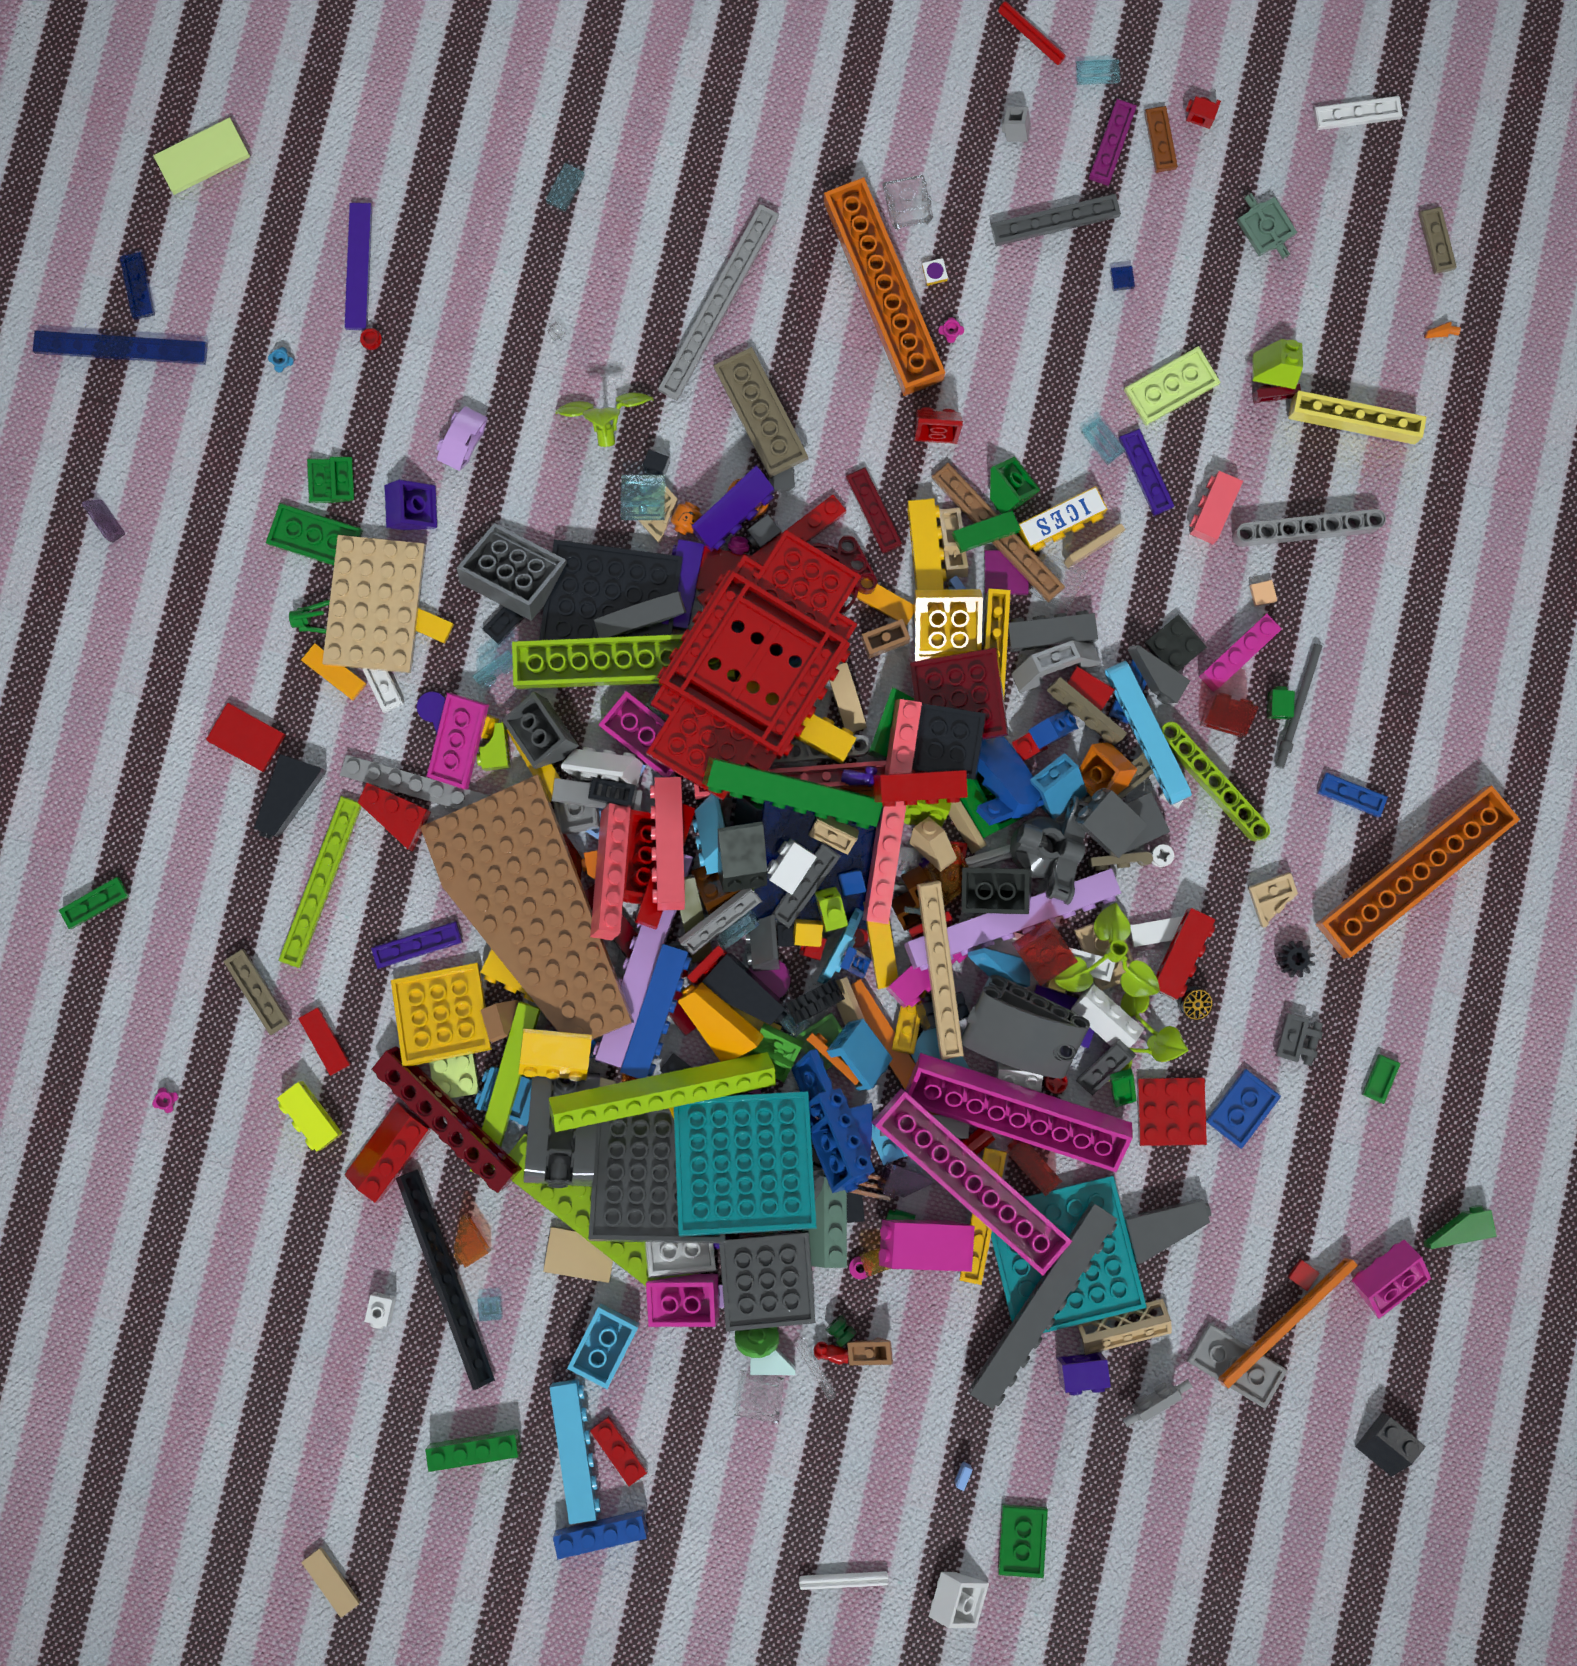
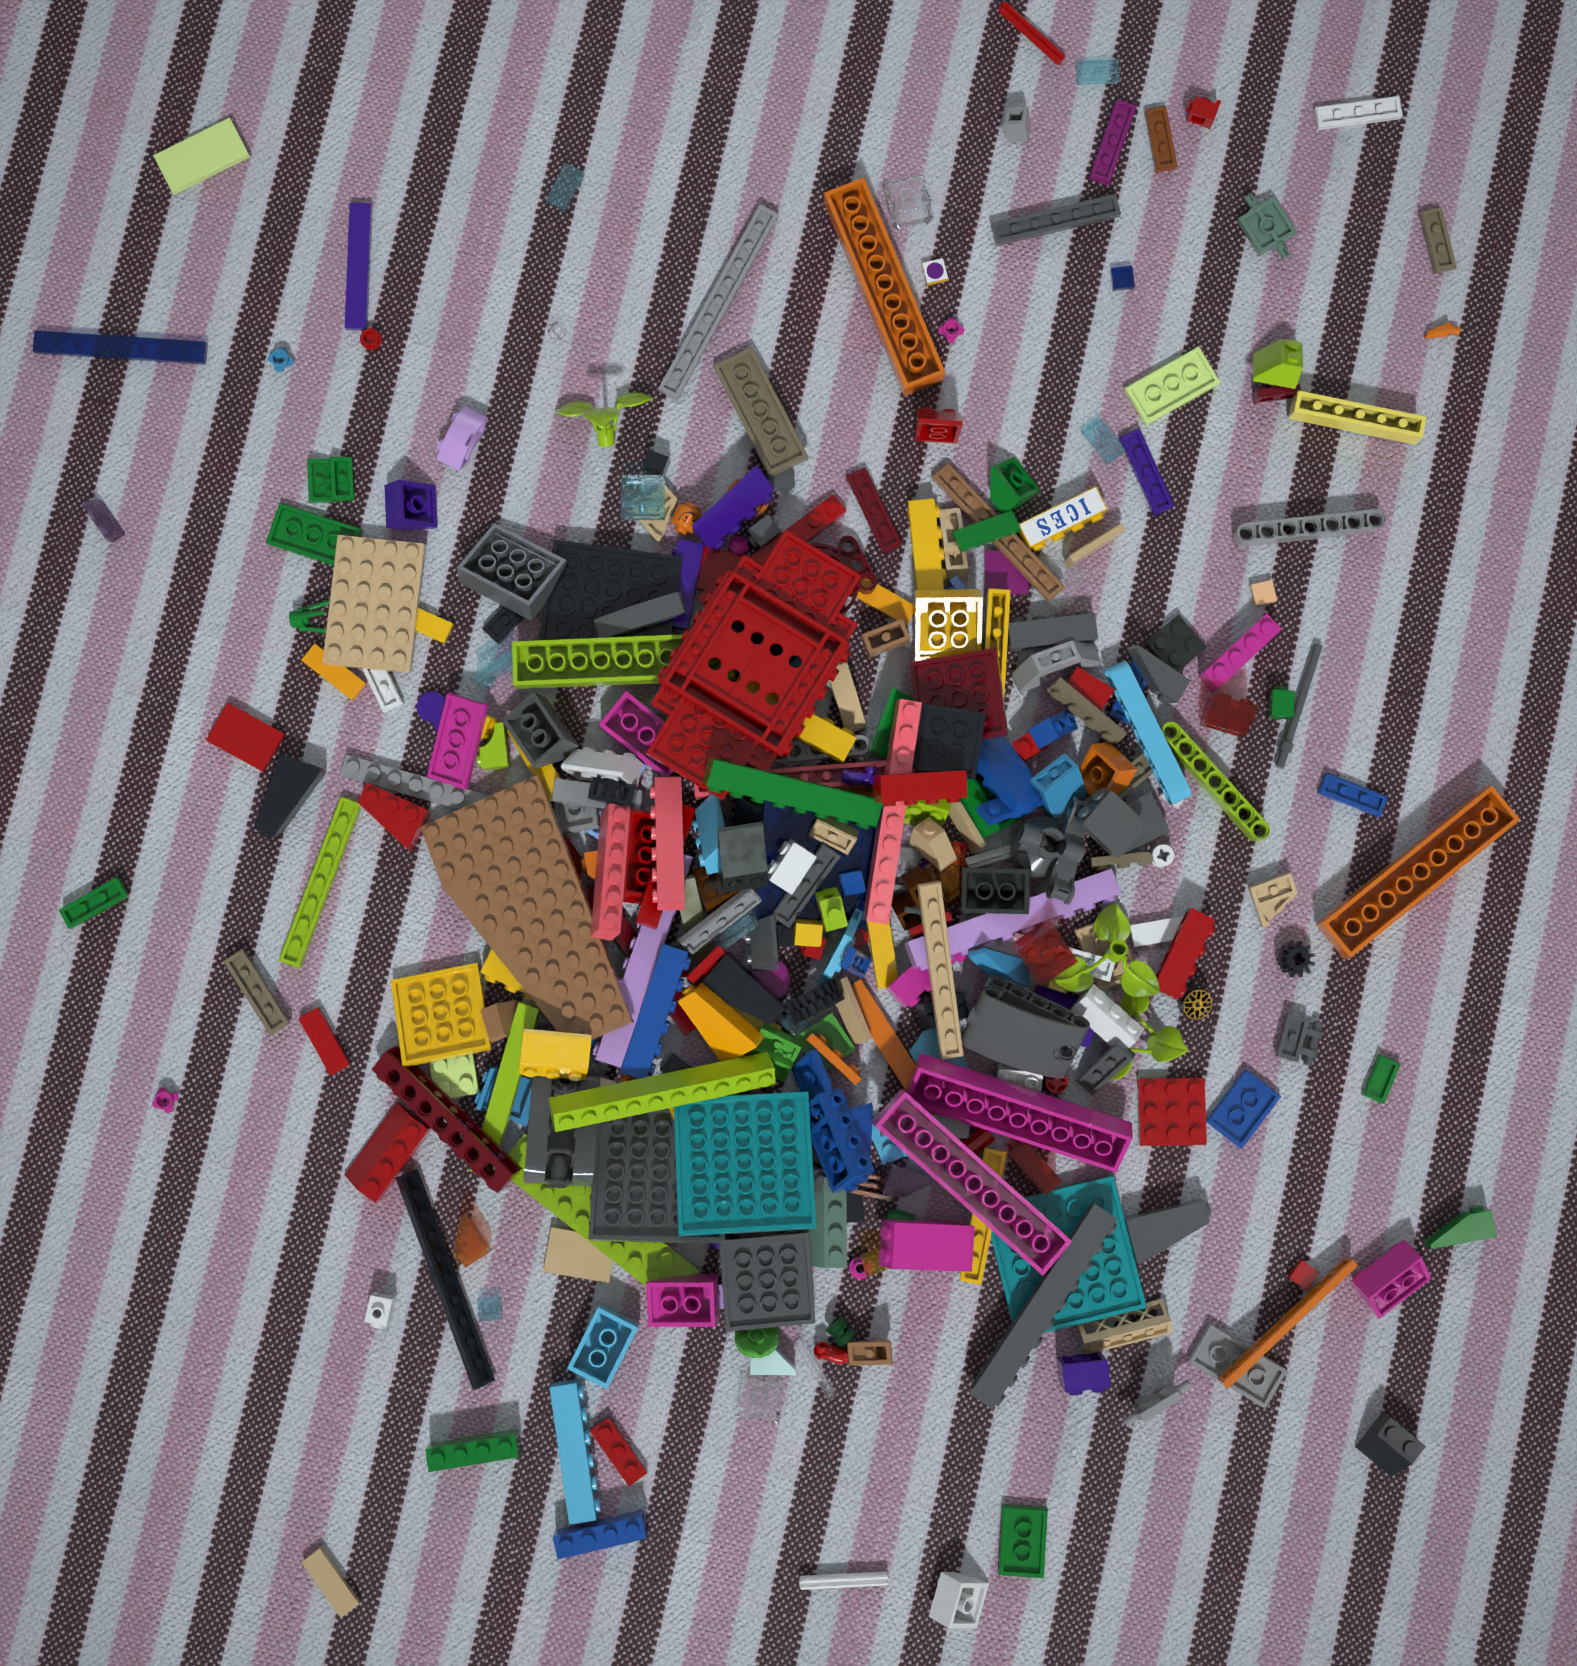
clear blue tile [119,252,155,320] -> none
neon yellow brick [277,1081,343,1152] -> none
dark purple tile [371,921,463,969] -> none
white tile [645,1242,716,1278] -> none
dark azure panel [827,1019,893,1091] -> none
yellow tile [892,990,926,1055] -> none
light blue tile [954,1462,973,1491] -> none
green tile [1110,1068,1137,1107] -> none
coral brick [1189,471,1243,544] -> none

